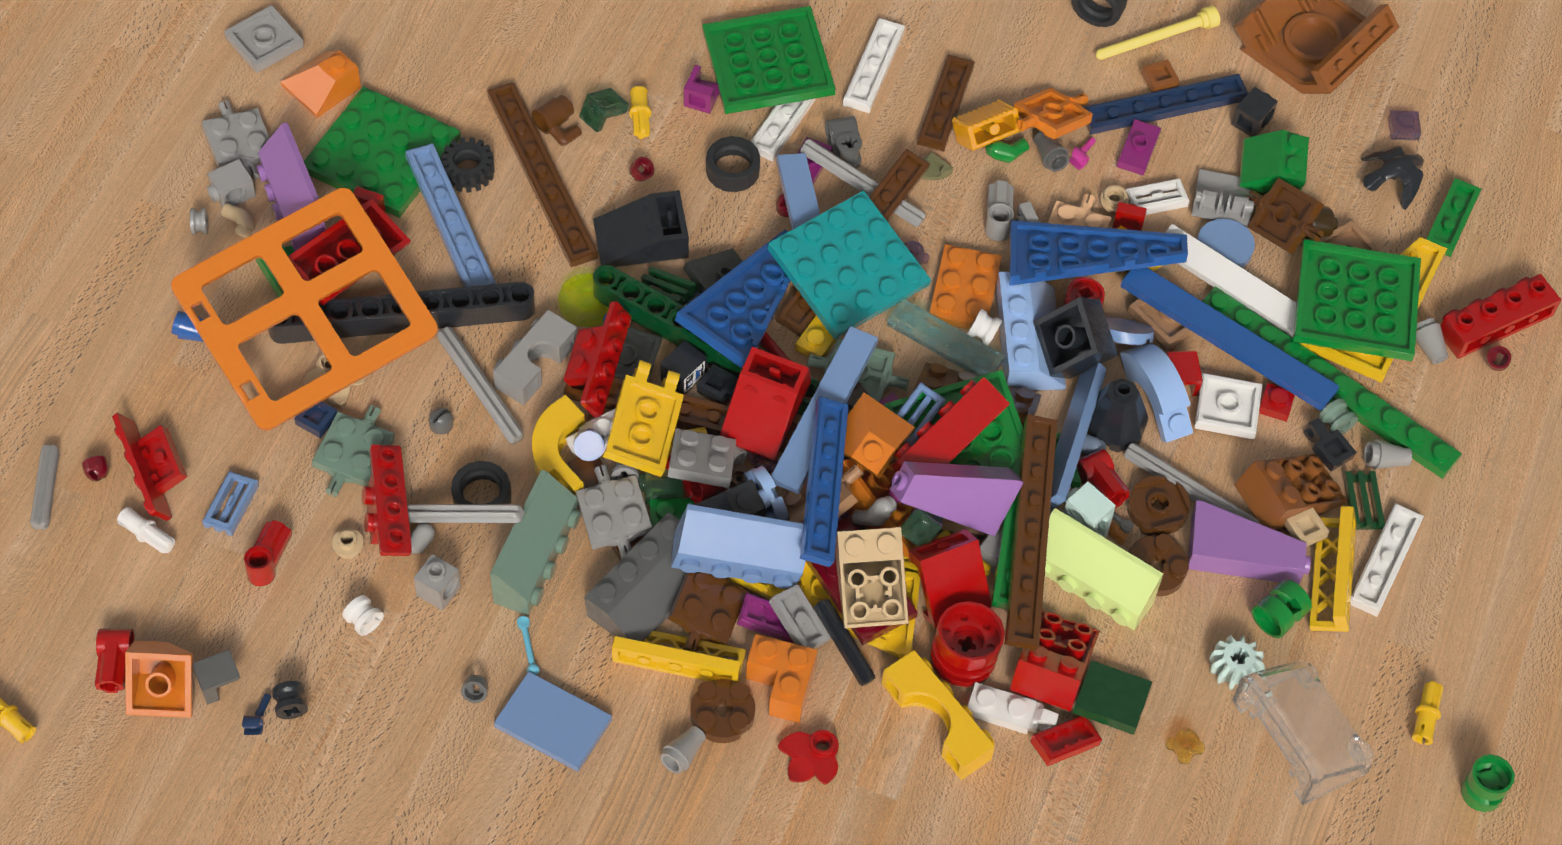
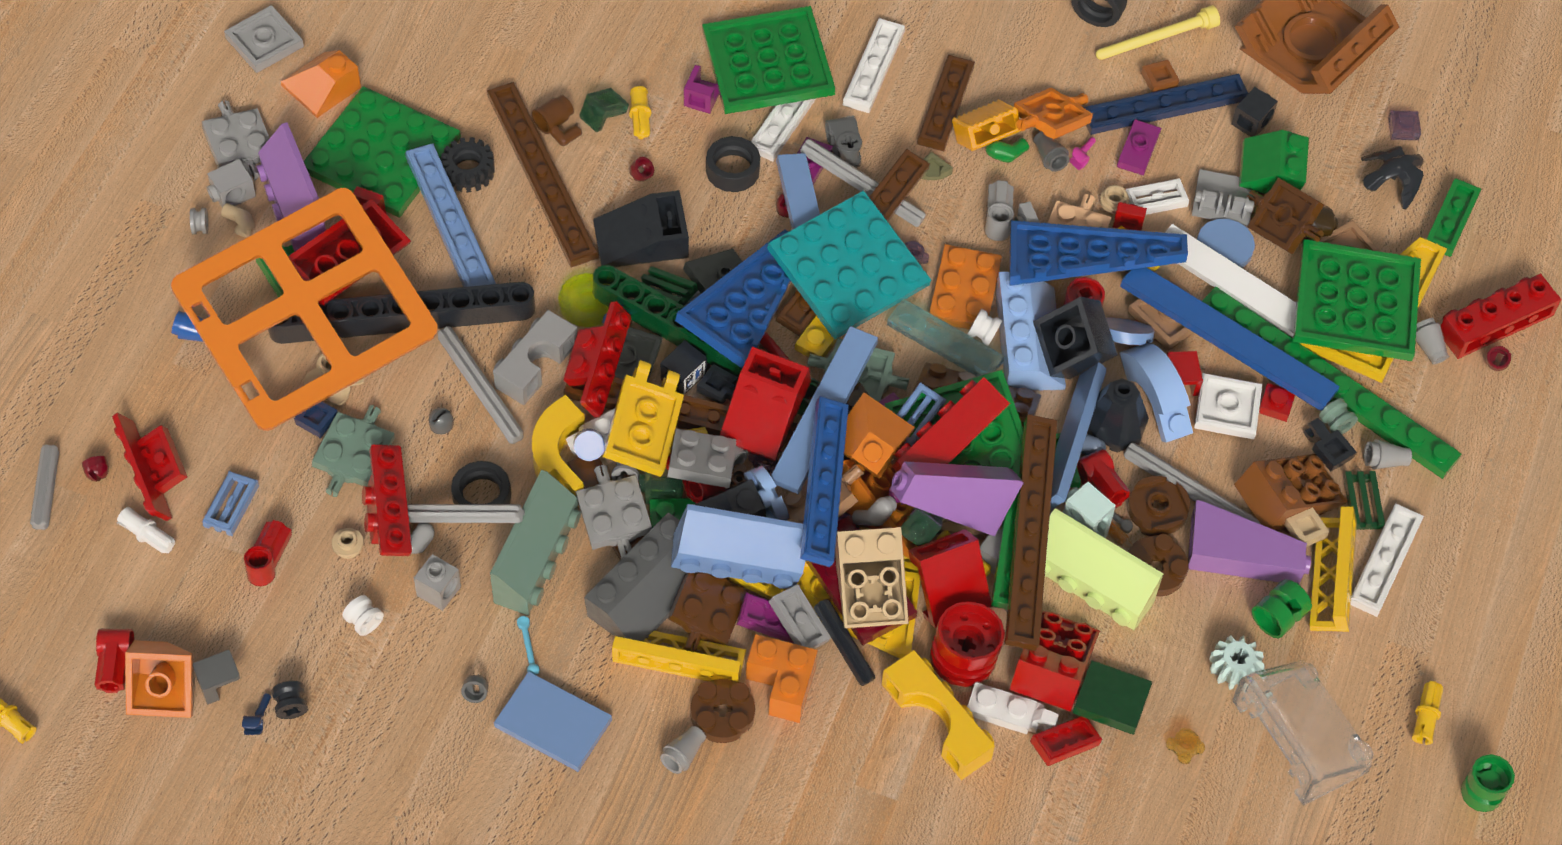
red plate [778,730,839,785] -> none

